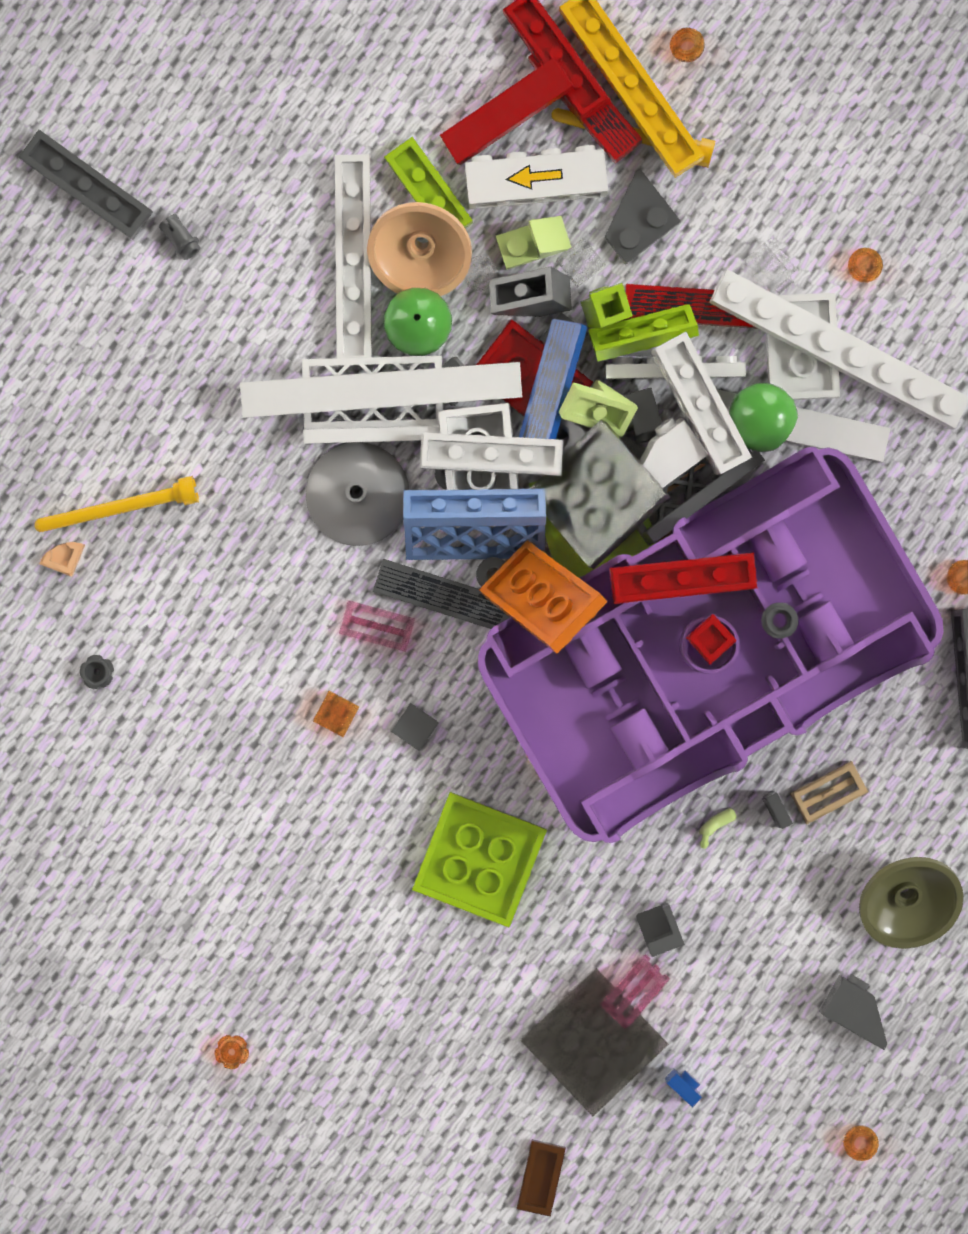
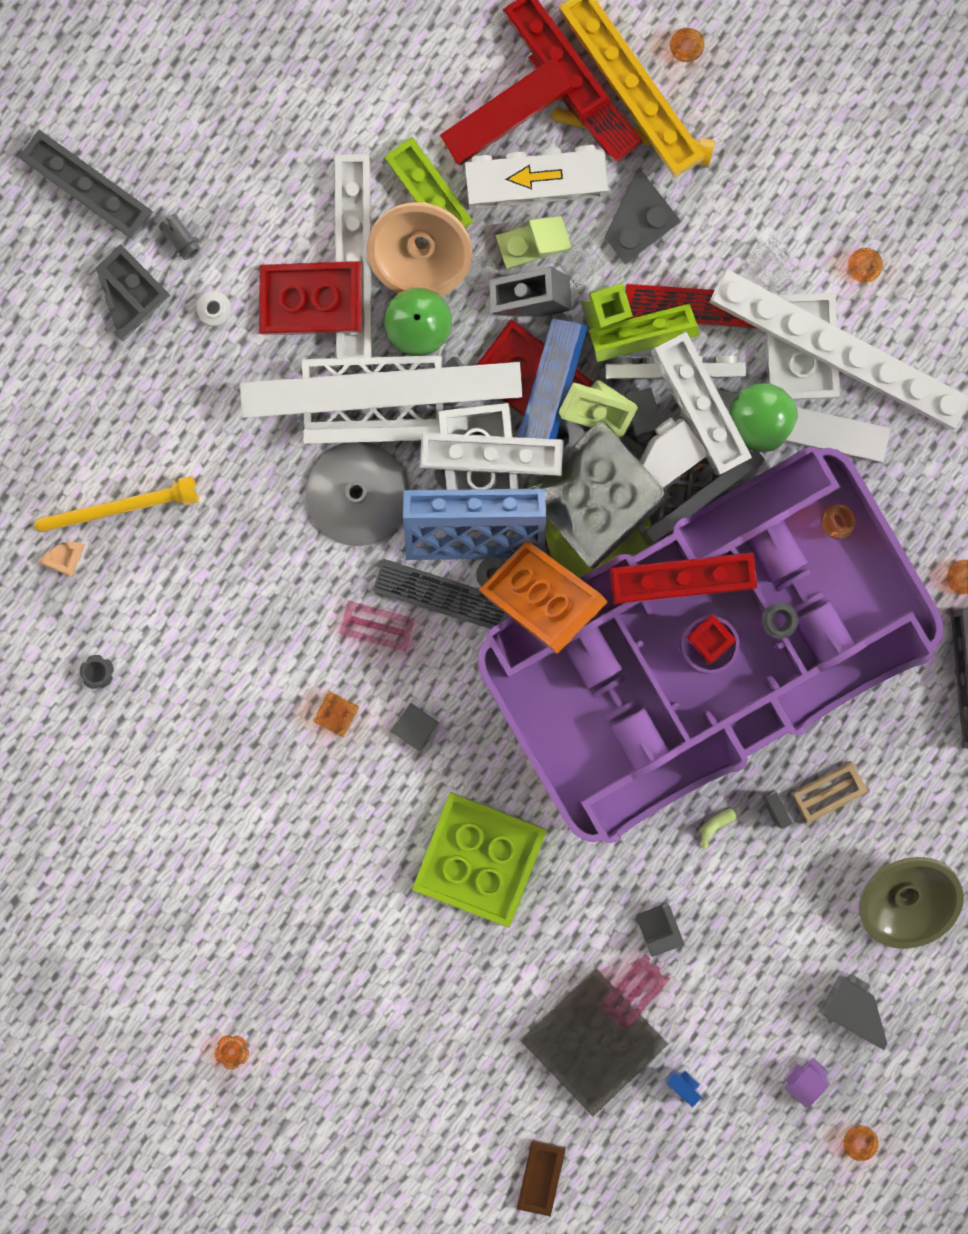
none -> dark grey wing [96,244,171,341]
none -> white plate [196,291,232,326]
none -> red tile [259,261,362,335]
none -> medium lavender plate [784,1058,830,1108]
none -> clear orange plate [821,504,856,540]

